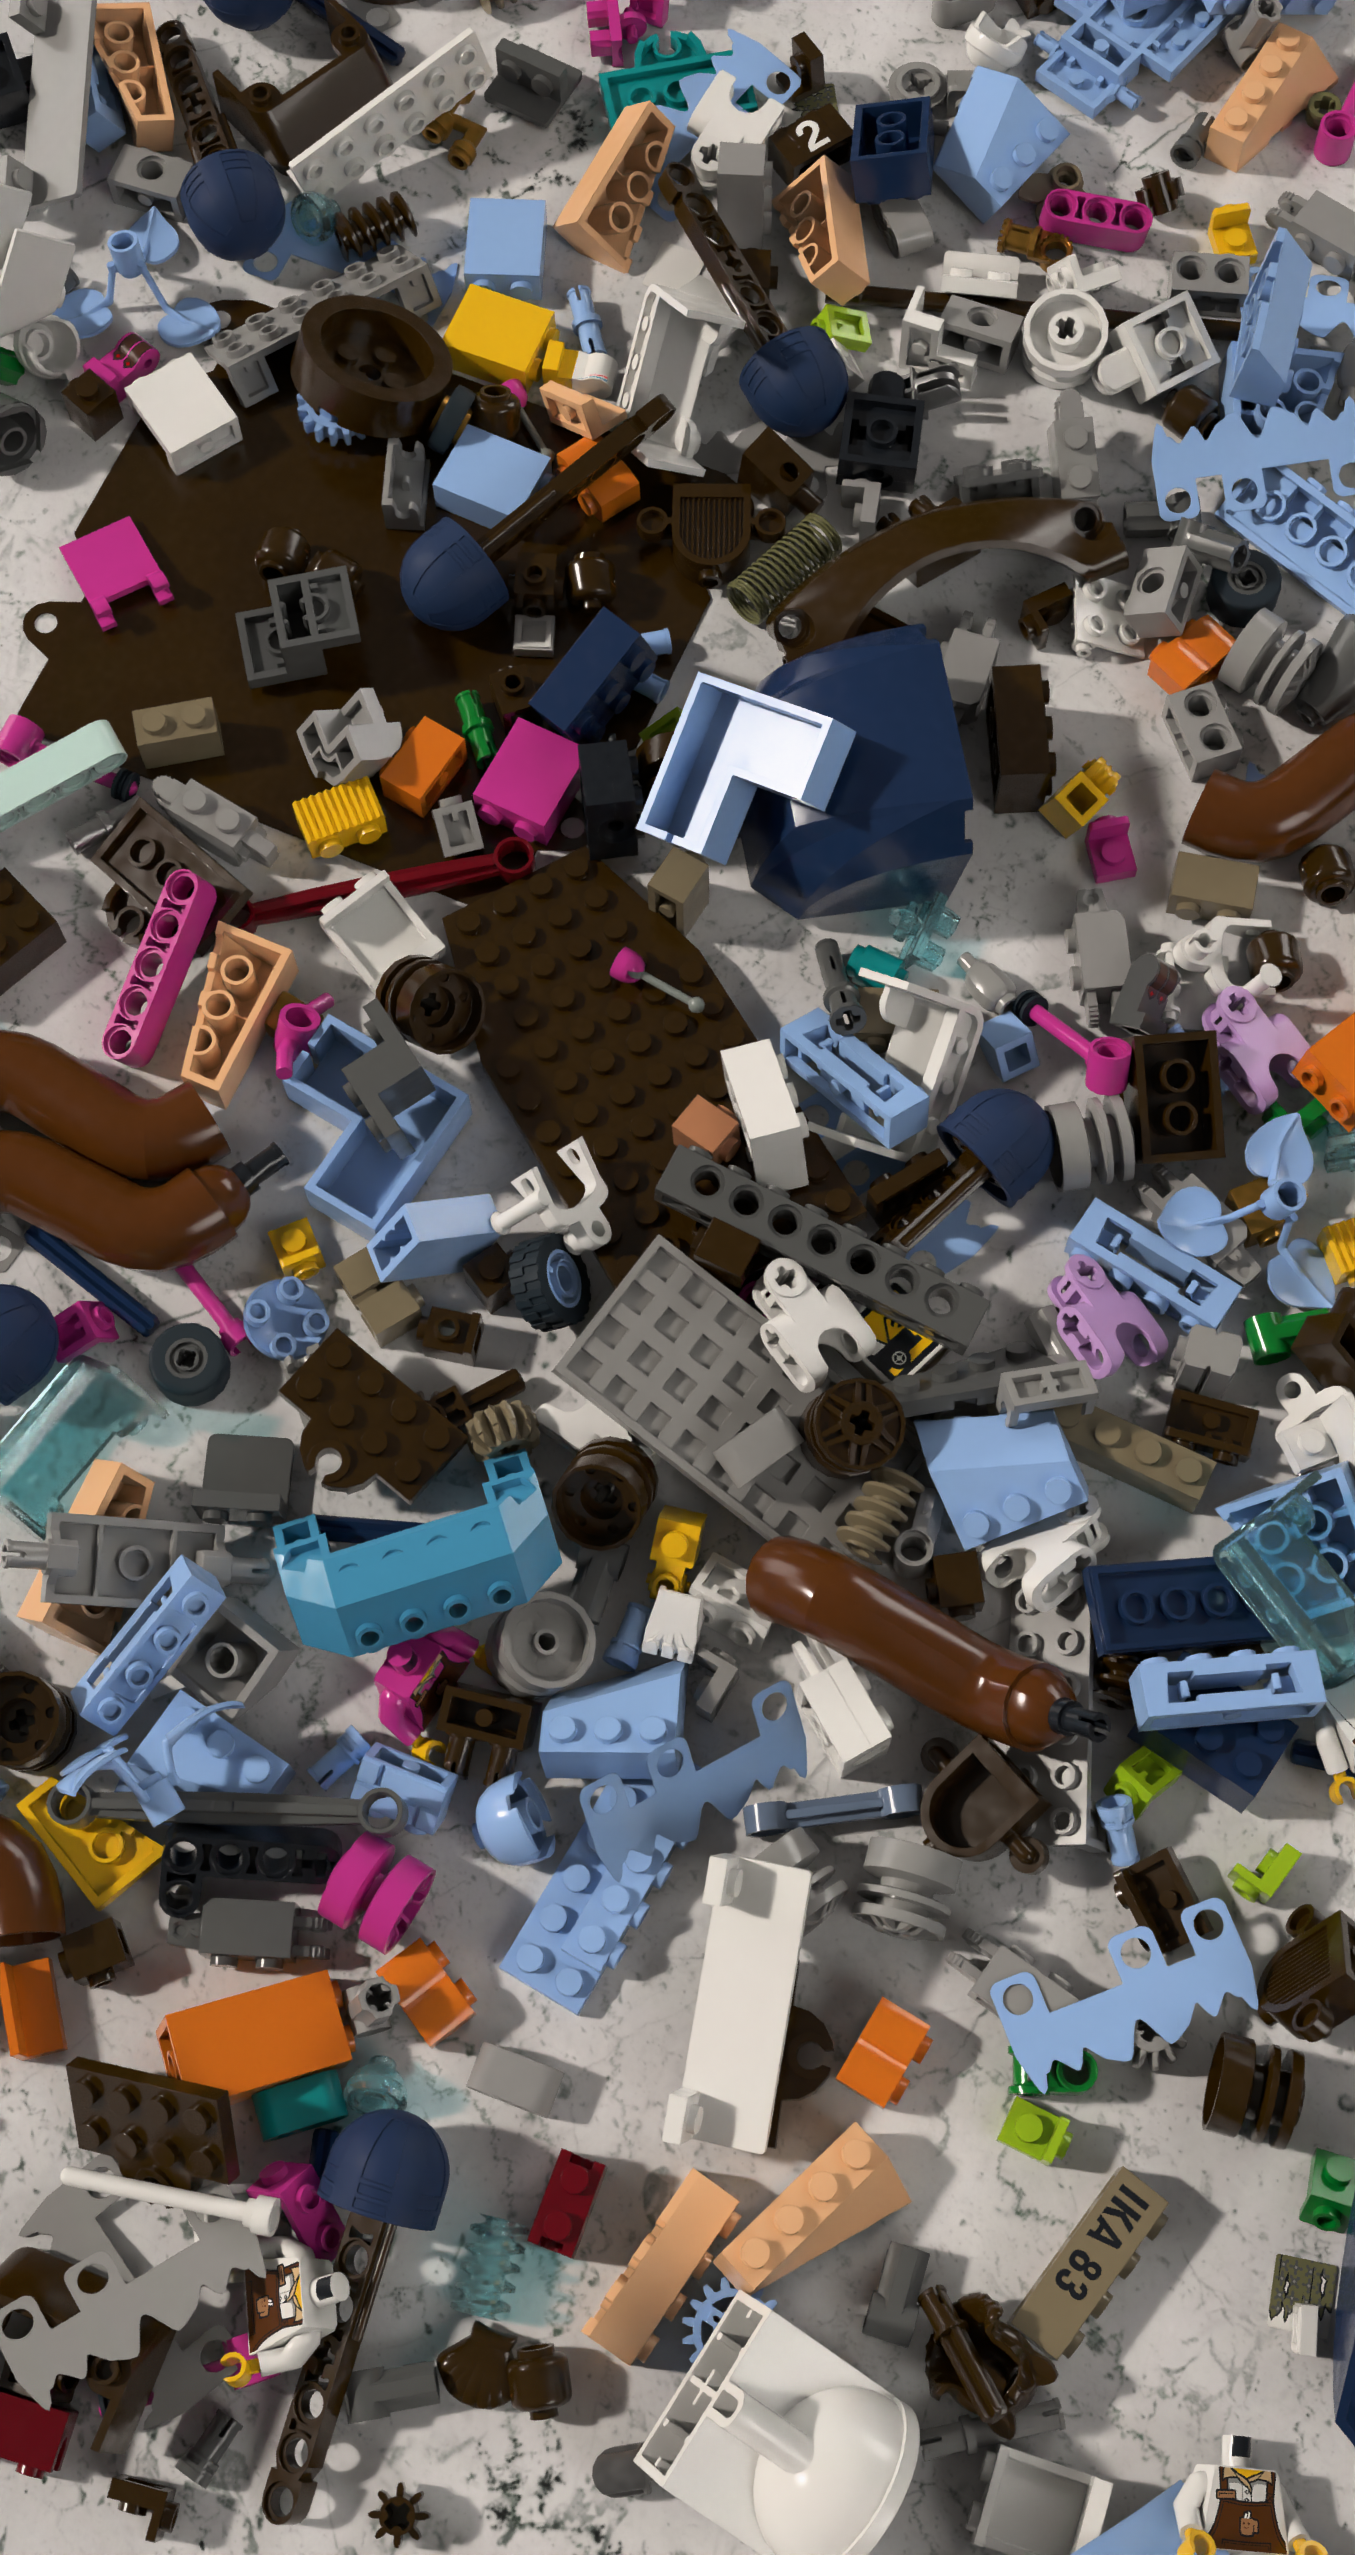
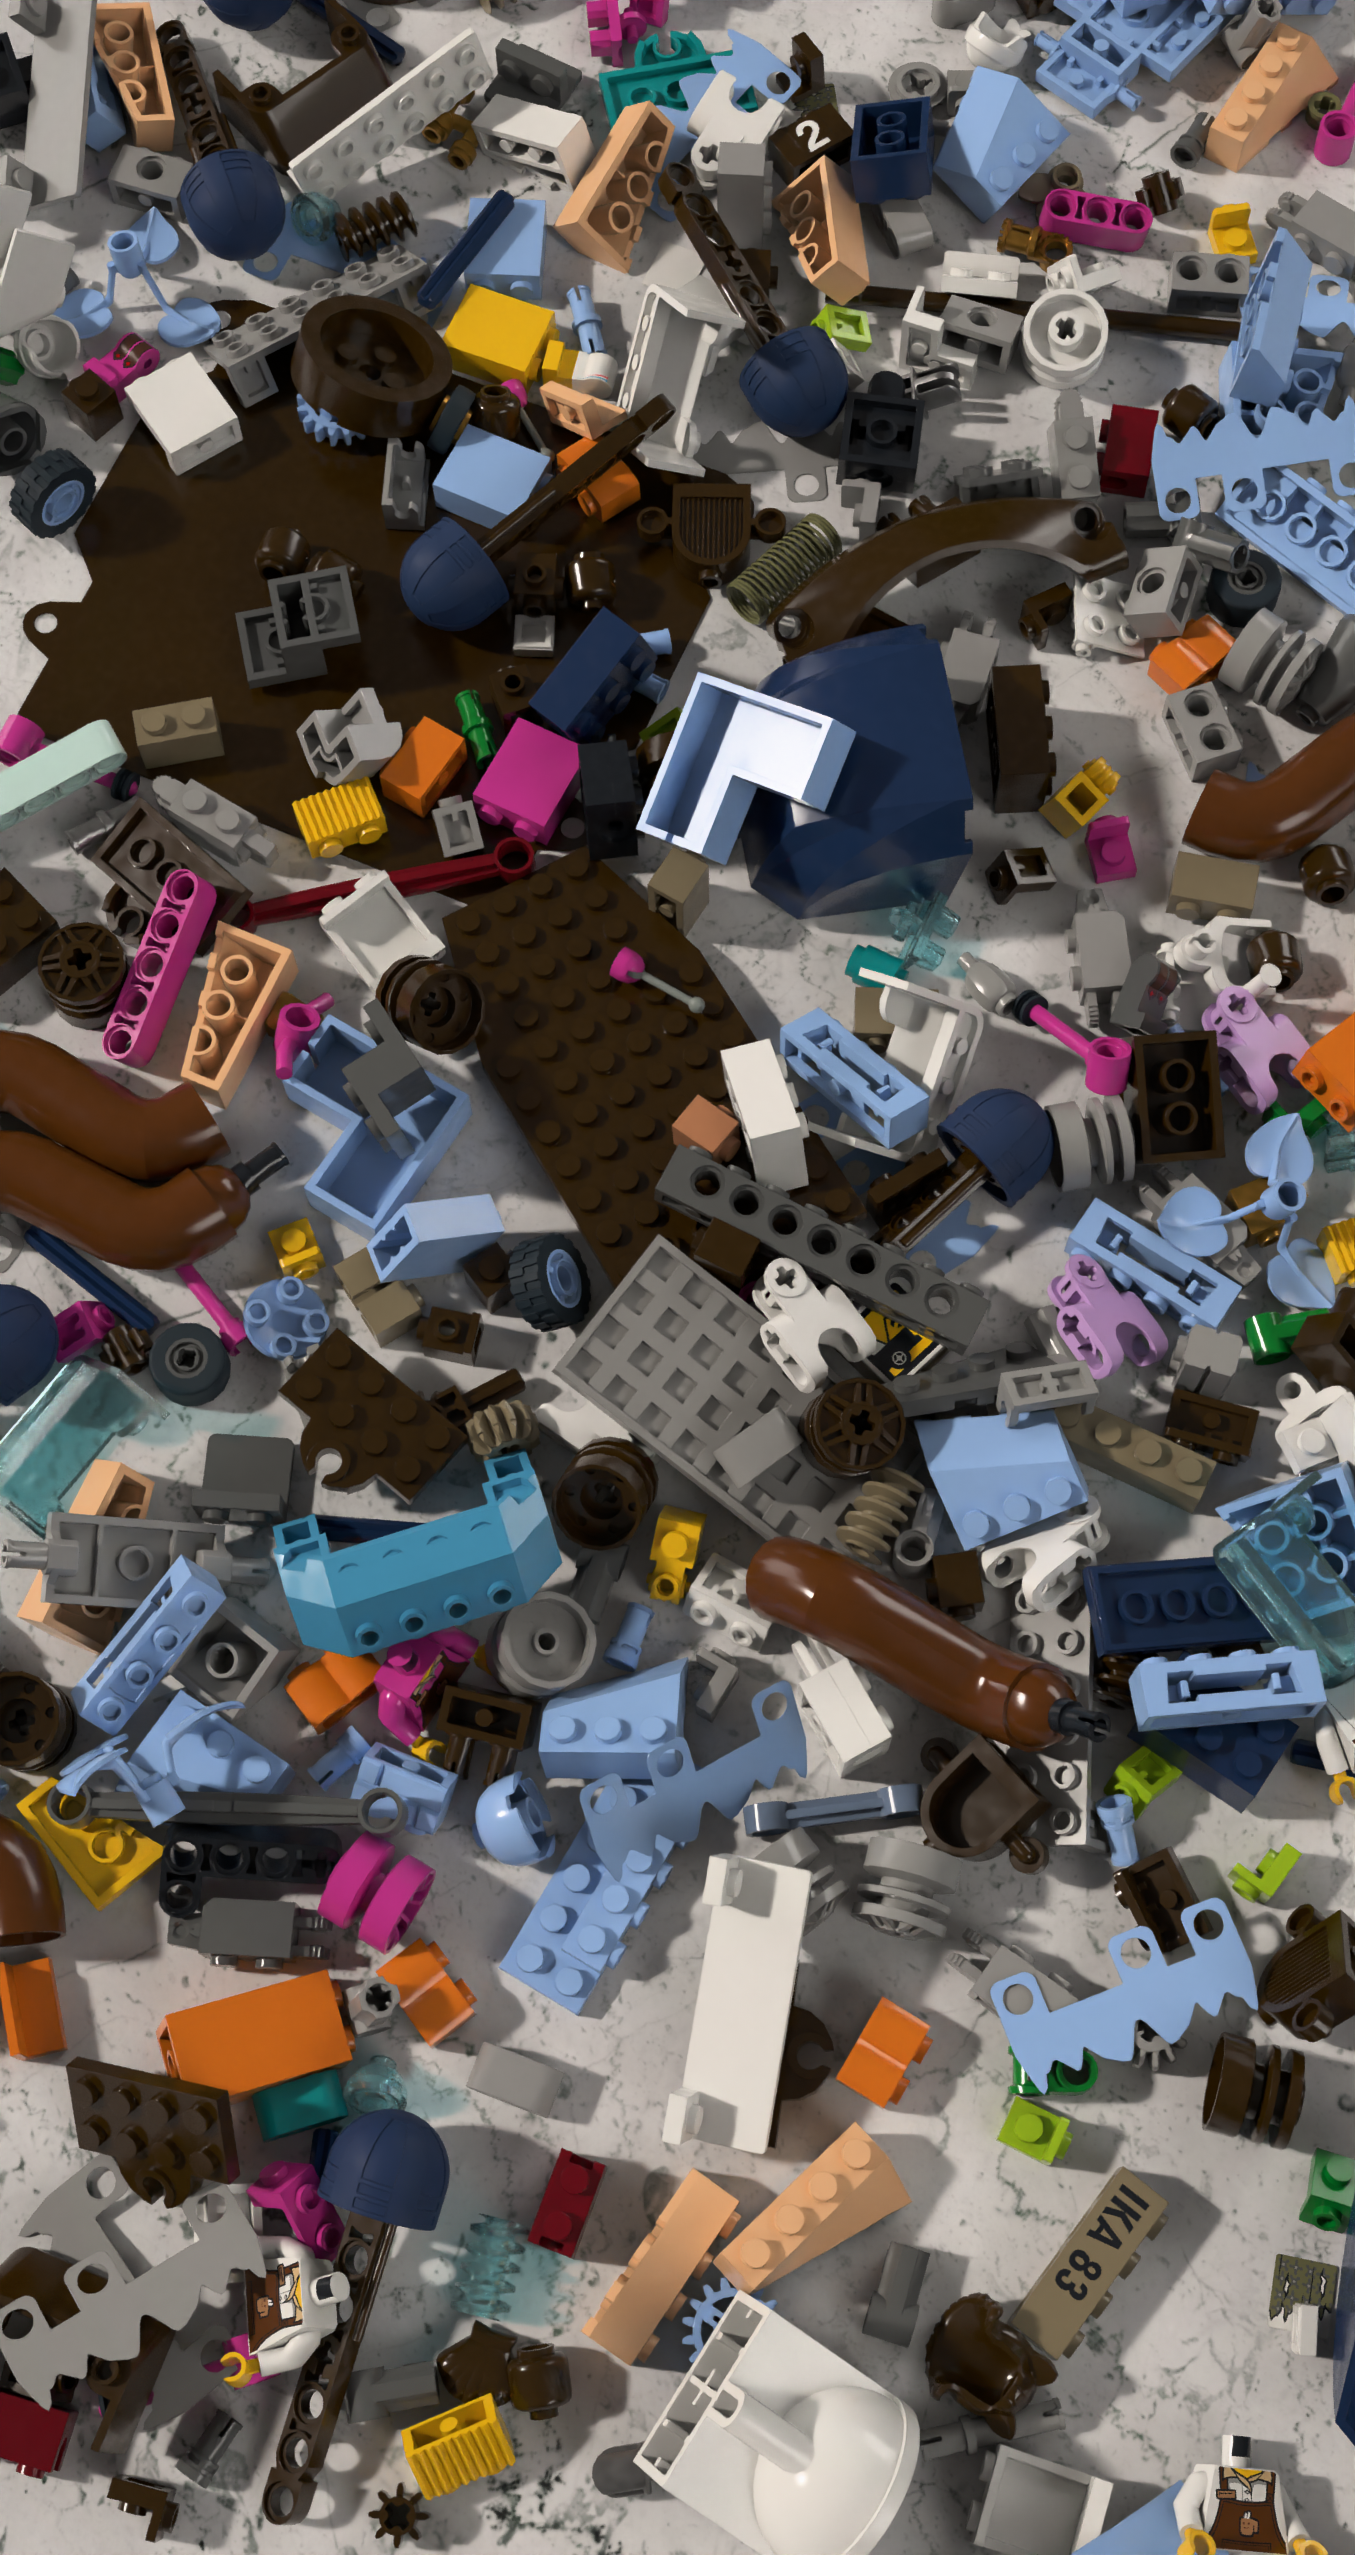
dark brown brick [58,1917,135,1989] -> none
dark pink flag [59,516,175,632] -> none
white piece [60,2166,281,2237] -> none
white piece [490,1136,612,1255] -> none
white hand [642,1585,705,1664] -> none
dark brown torso [737,426,825,517] -> none
dark grey pin [815,938,867,1036] -> none
dark brown axle [917,2285,1007,2425] -> none
light blue brick [979,1011,1040,1082] -> none
white brick [1092,290,1221,405] -> none
none -> black wheel [9,448,96,539]
none -> dark brown wheel [38,922,131,1030]
none -> dark brown gear [98,1324,153,1378]
none -> orange brick [284,1650,381,1735]
none -> yellow brick [401,2393,516,2501]
none -> dark blue axle [417,190,515,310]
none -> white wedge [471,94,596,197]
none -> dark brown bracket [985,847,1057,905]
none -> dark red brick [1097,404,1159,498]

